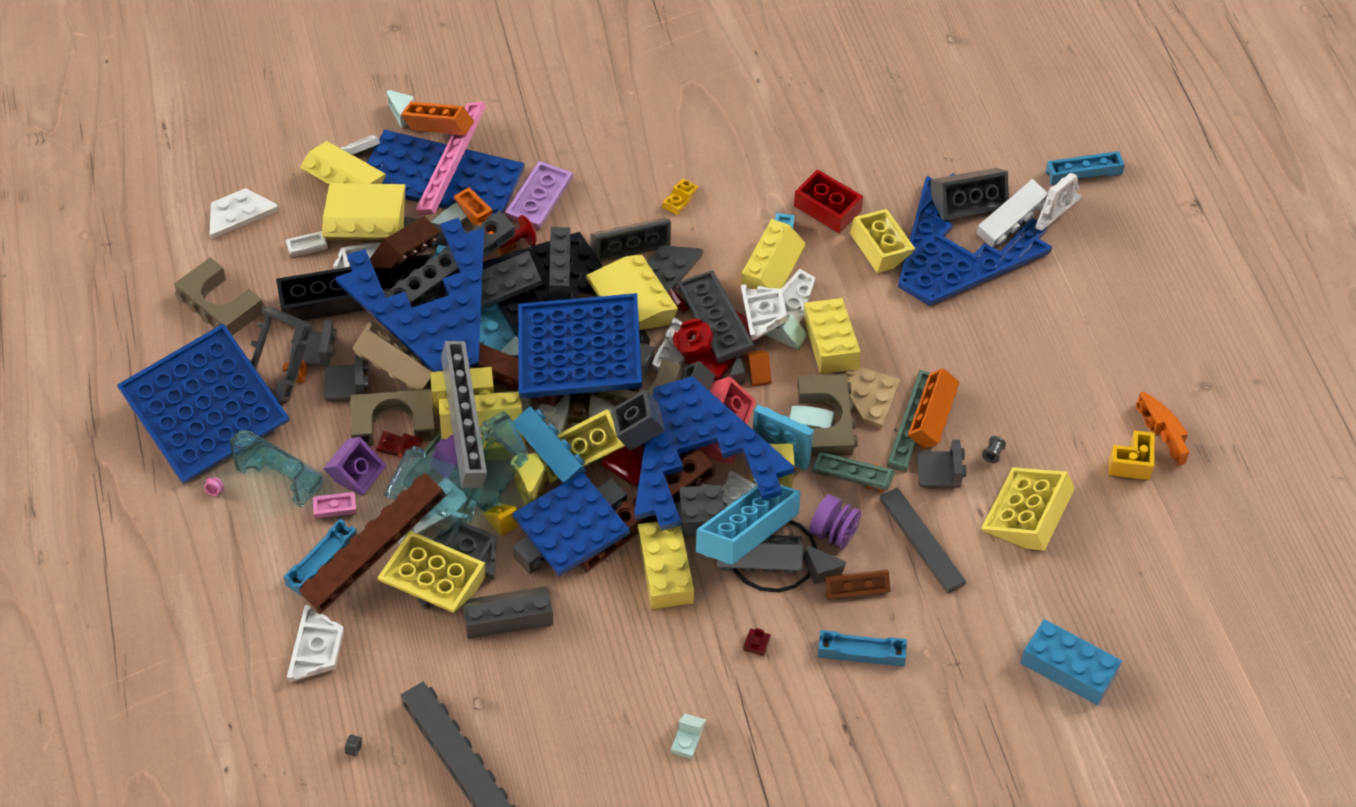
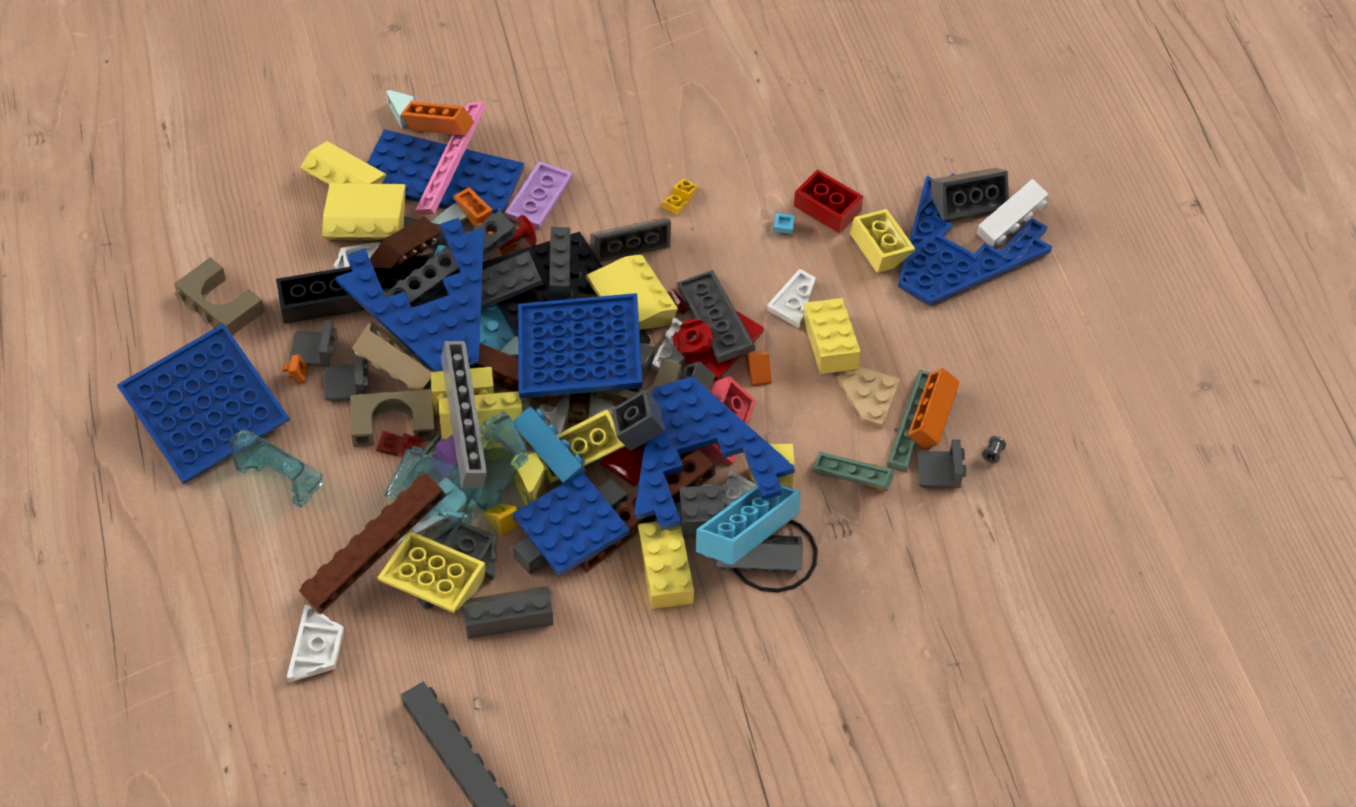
bright pink plate [204,477,224,496] -> none
white wing [210,188,279,239] -> none
dark grey hinge [250,305,313,402] -> none
dark azure piece [283,519,357,596] -> none
white tile [285,231,328,258] -> none
bright pink plate [313,492,357,519] -> none
medium lavender slope [323,437,387,495] -> none
white tile [340,135,380,155] -> none
dark grey axle [345,734,363,757] -> none
dark grey wing [647,245,703,292] -> none
light aqua slope [671,713,706,760] -> none
dark grey slope [730,357,745,385] -> none
light yellow slope [741,219,806,289] -> none
white wing [741,284,788,341] -> none
dark red tile [743,628,771,656] -> none
medium azure plate [753,405,814,471] -> none
light aqua slope [764,314,807,350] -> none
light aqua slope [789,406,835,429] -> none
dark tan arch [797,374,857,457] -> none
dark grey slope [802,545,847,584] -> none
medium lavender wheel [809,494,862,550] -> none
dark azure piece [818,630,907,667] -> none
dark orange plate [824,569,891,599] -> none
dark grey tile [880,487,966,593] -> none
light yellow slope [981,467,1075,551] -> none
dark azure brick [1020,619,1122,705] -> none
white wing [1035,173,1081,231] -> none
dark azure piece [1046,151,1125,185] -> none
yellow brick [1108,430,1155,480] -> none
orange slope [1136,391,1189,465] -> none

